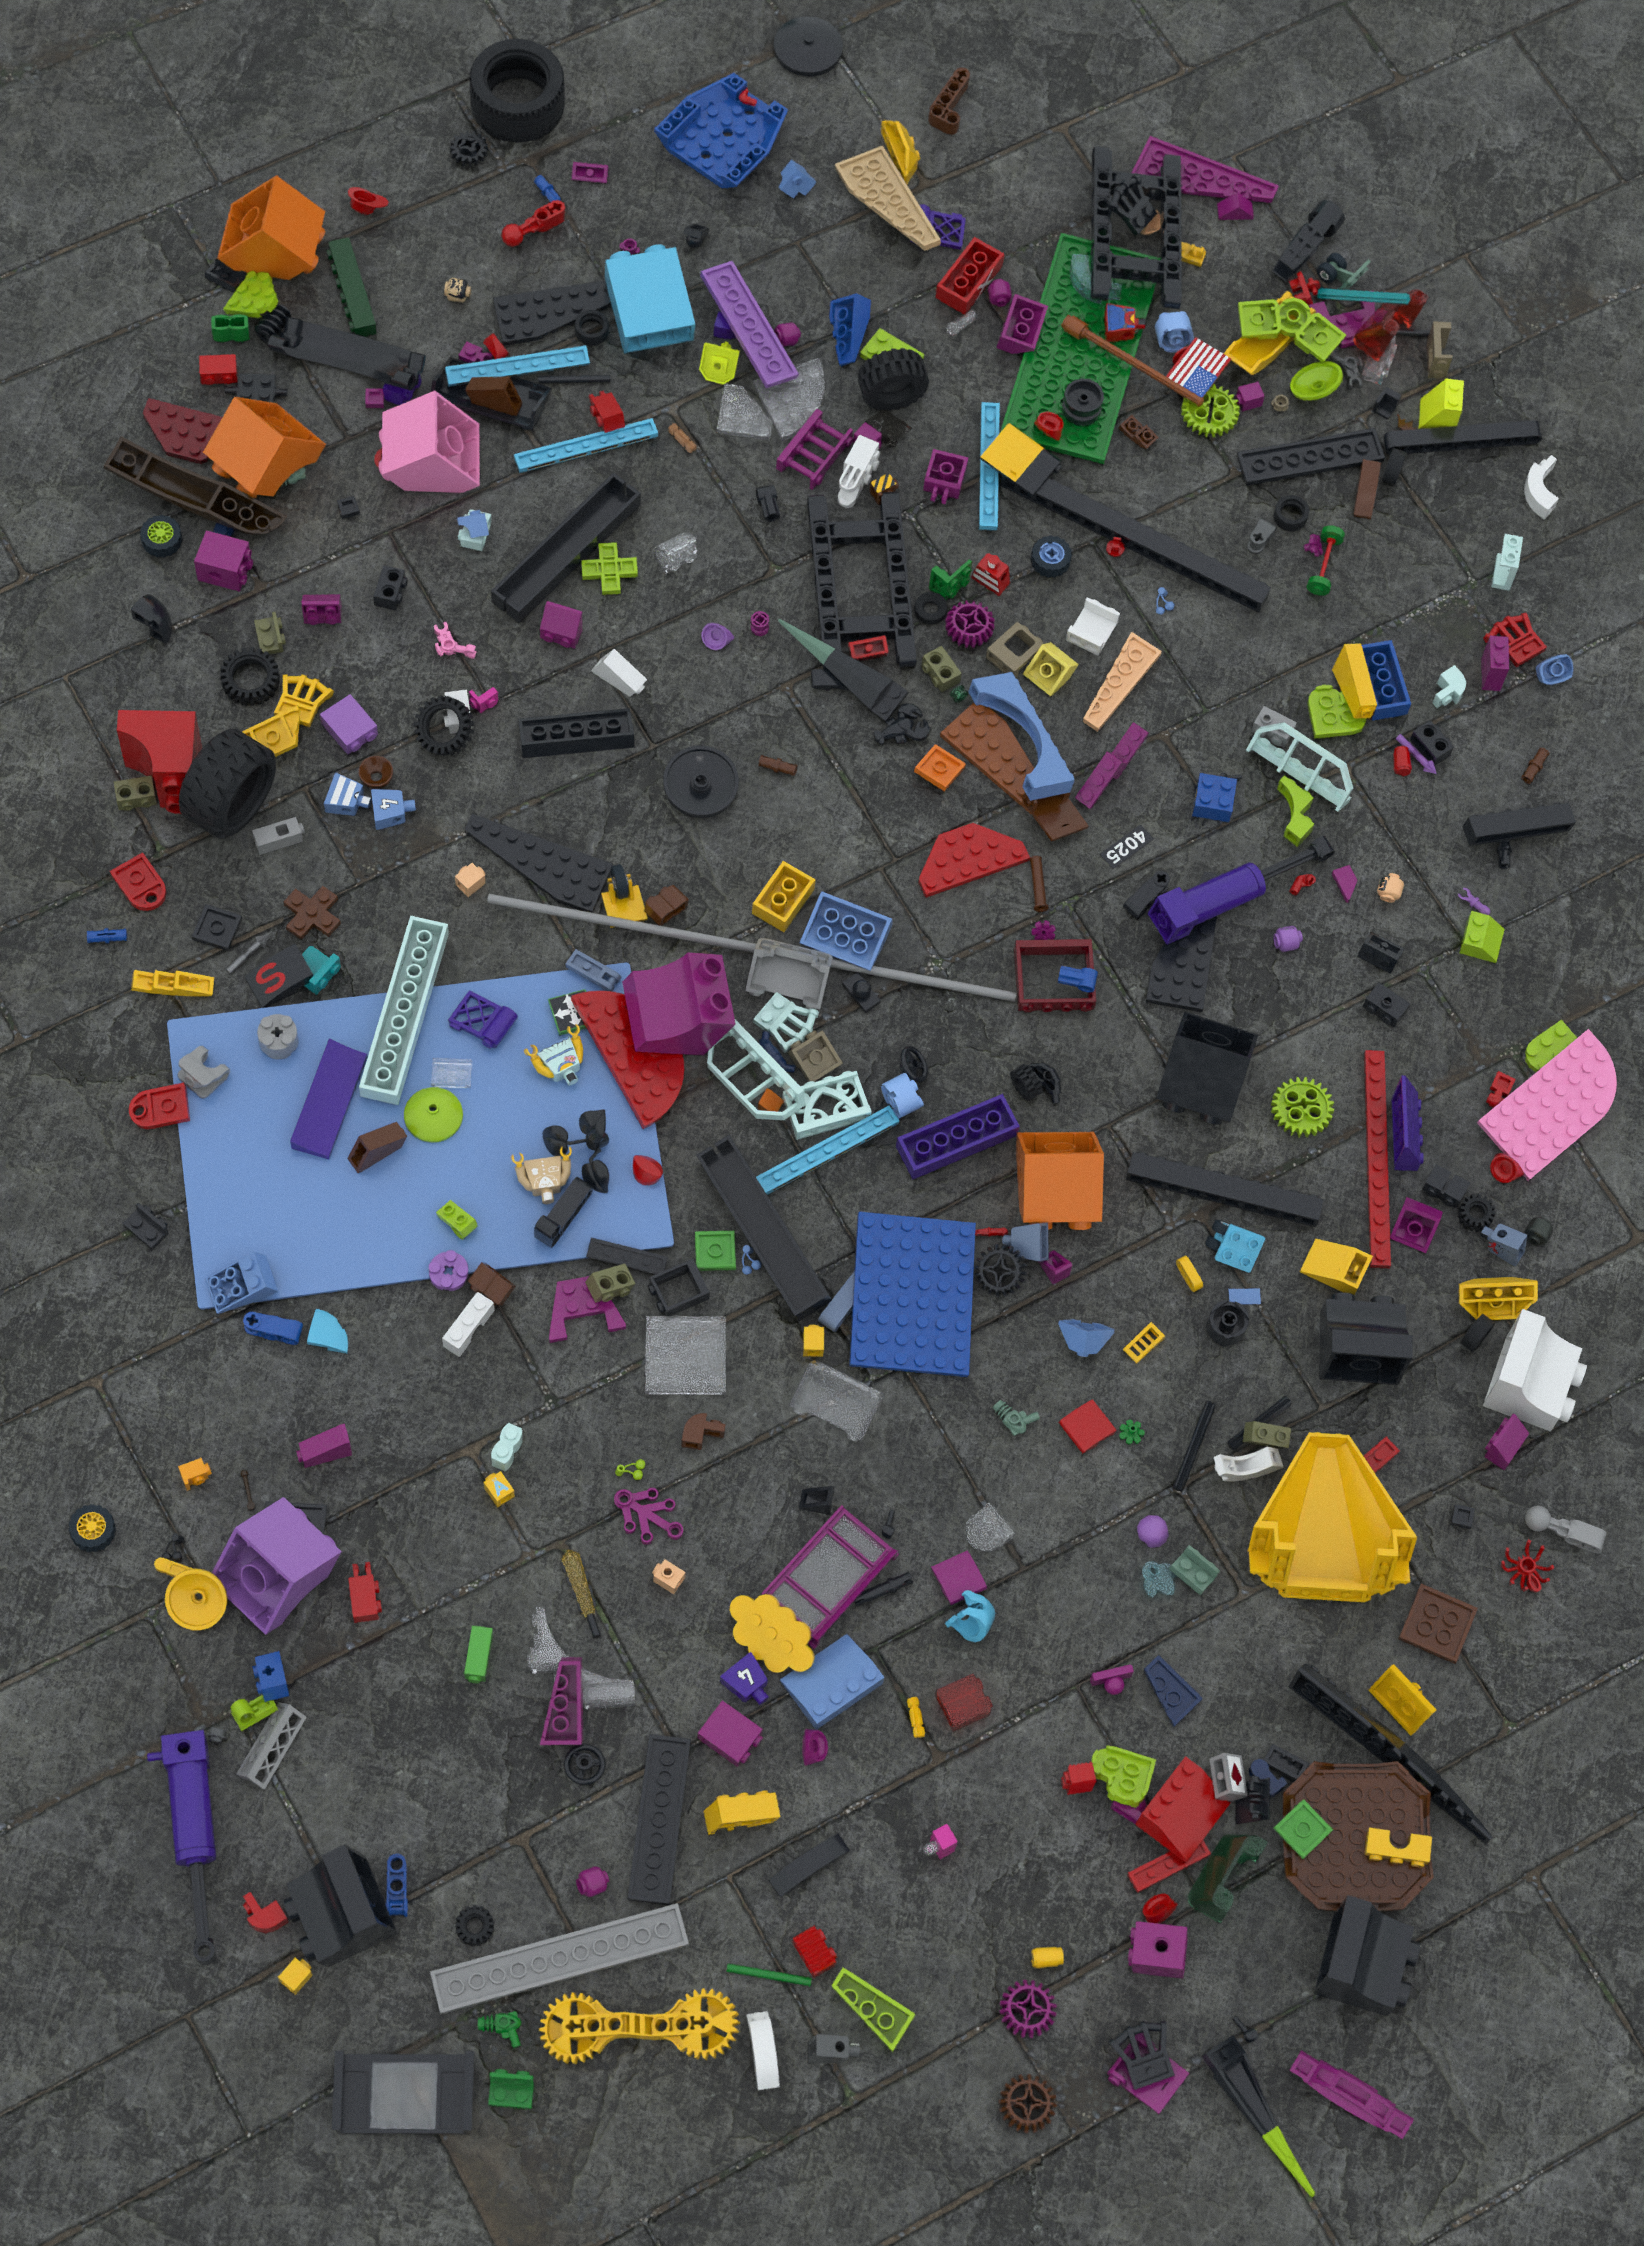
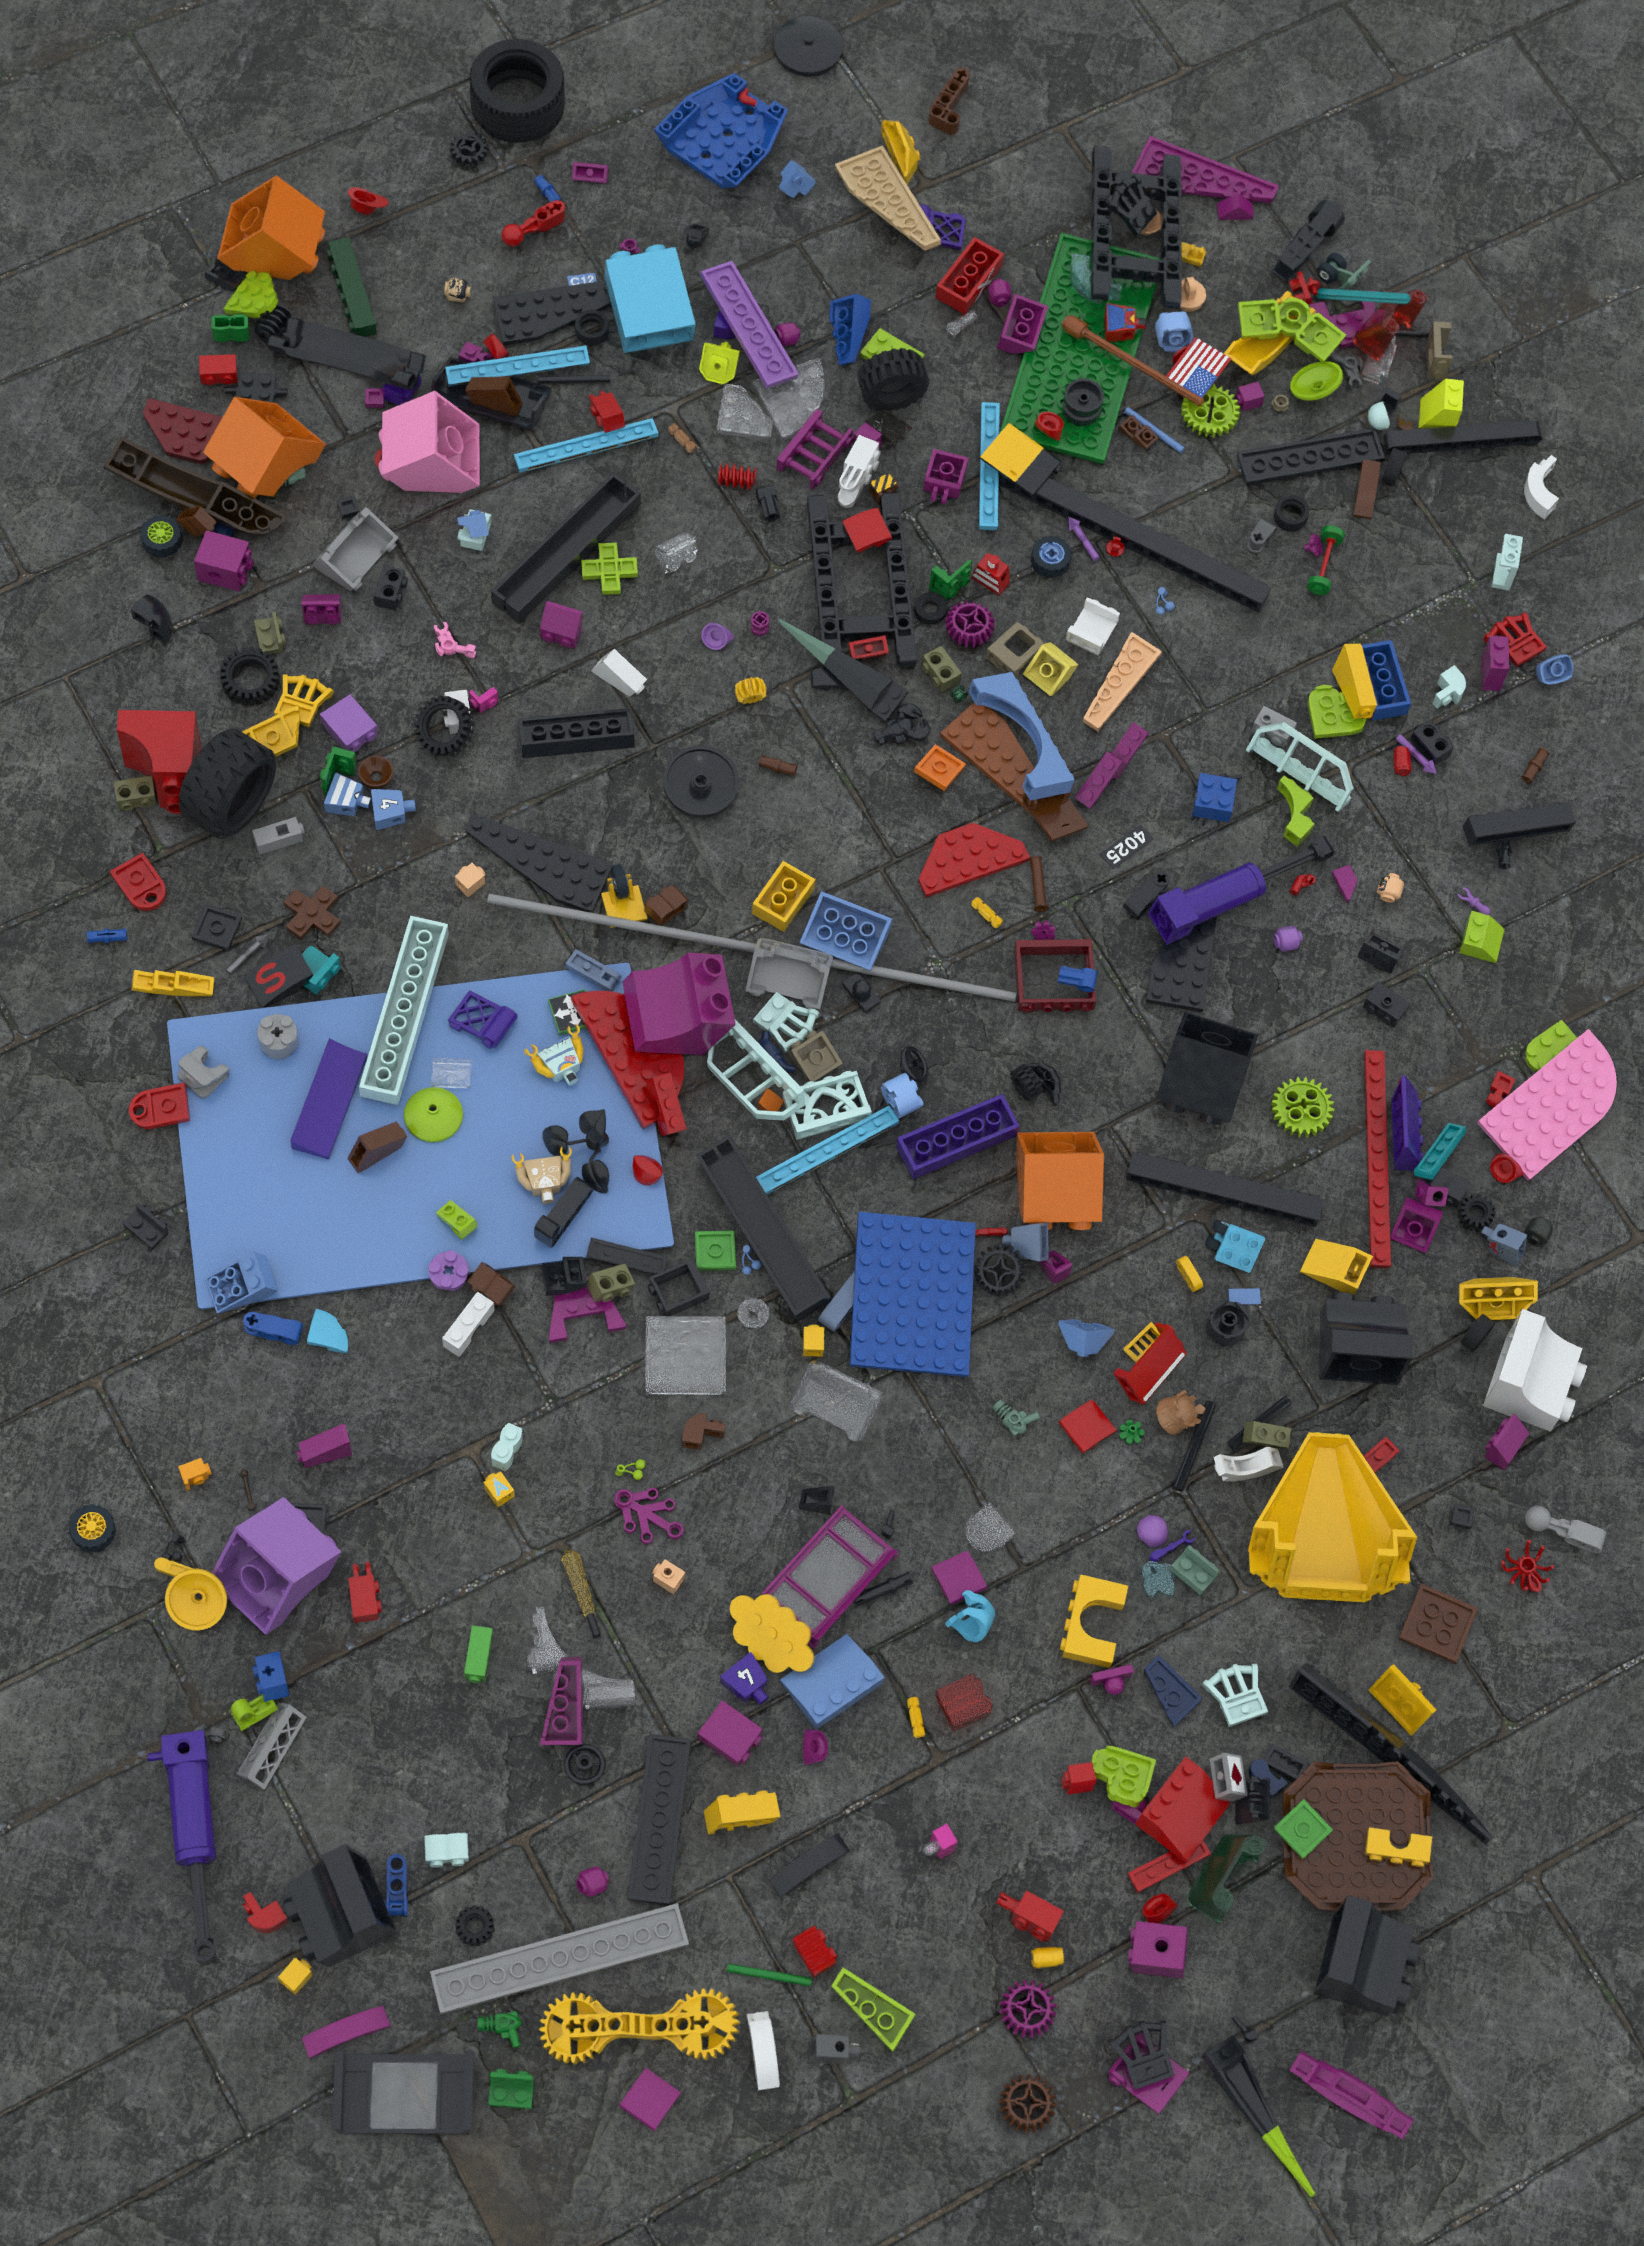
none -> reddish brown brick [176,506,216,536]
none -> magenta slope [302,2006,390,2059]
none -> light grey windscreen [312,507,399,591]
none -> green bracket [320,747,357,796]
none -> light aqua brick [425,1833,469,1867]
none -> black slope [542,1257,587,1296]
none -> medium blue sticker [567,273,597,286]
none -> magenta slope [619,2068,681,2131]
none -> red arch [645,1073,687,1136]
none -> red piece [718,463,757,490]
none -> yellow gear [735,677,766,704]
none -> clear gear [738,1298,769,1329]
none -> red slope [842,508,893,553]
none -> yellow axle [971,897,1003,928]
none -> red brick [996,1891,1064,1942]
none -> yellow arch [1060,1574,1128,1668]
none -> medium lavender piece [1069,517,1100,561]
none -> red panel [1113,1322,1187,1405]
none -> medium blue bar [1124,407,1185,453]
none -> dark purple piece [1149,1530,1196,1563]
none -> medium nougat hair [1156,1390,1206,1435]
none -> light nougat tile [1180,277,1206,311]
none -> light aqua plate [1202,1664,1268,1727]
none -> light aqua hair [1368,402,1390,430]
none -> teal tile [1414,1123,1466,1180]
none -> magenta bracket [1415,1179,1449,1206]

